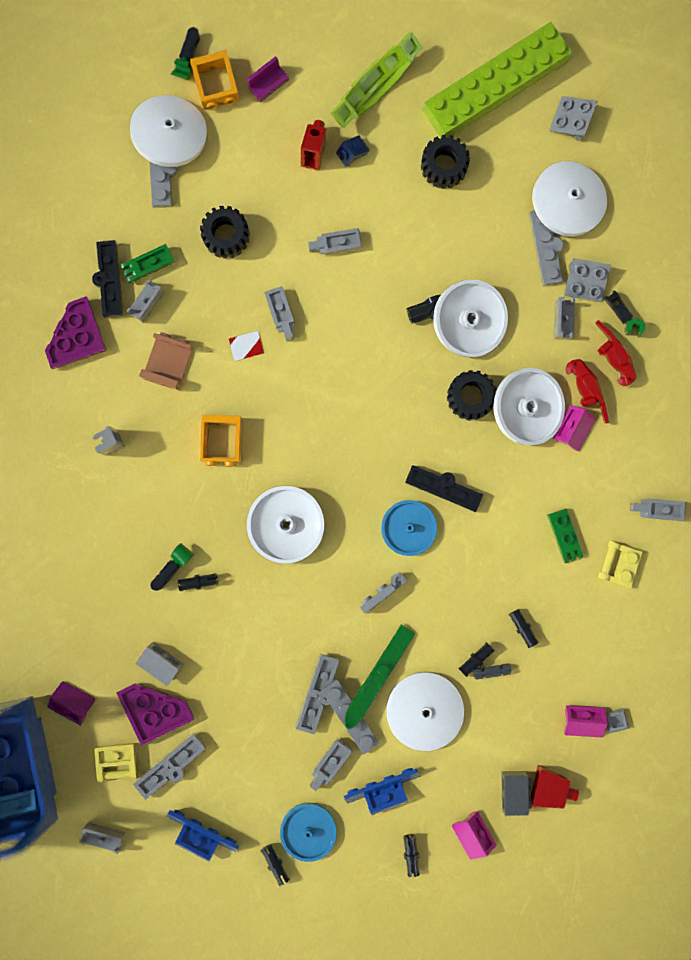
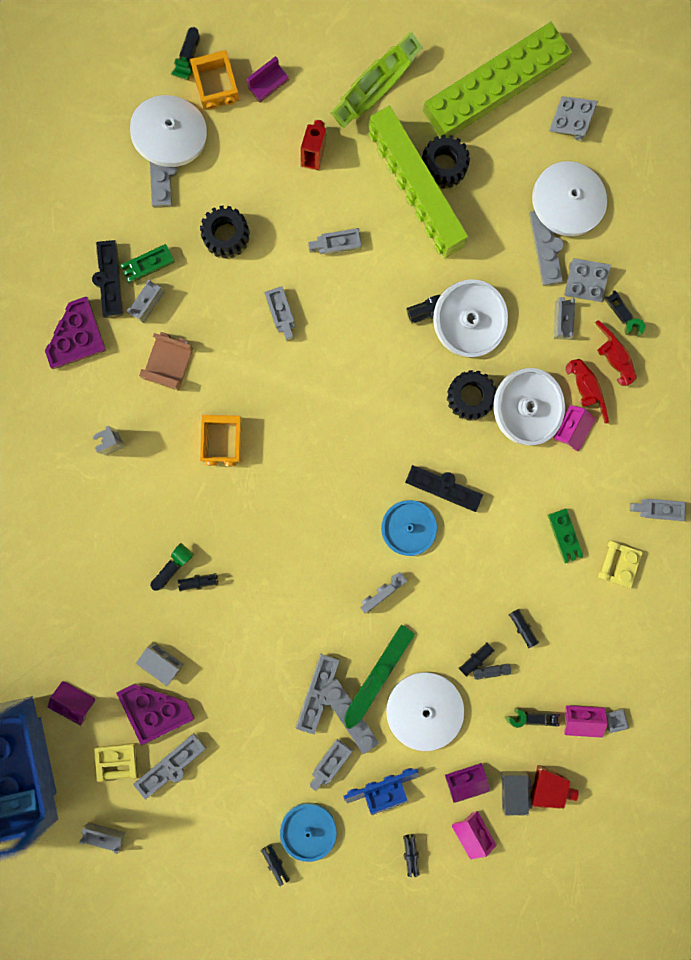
blue bracket [167,809,239,862] -> none
white sticker [229,331,264,361] -> none
white dish [247,486,324,563] -> none
dark blue bracket [336,135,370,167] -> none
none -> lime brick [368,105,468,258]
none -> magenta panel [445,763,490,803]
none -> black piece [505,708,560,728]

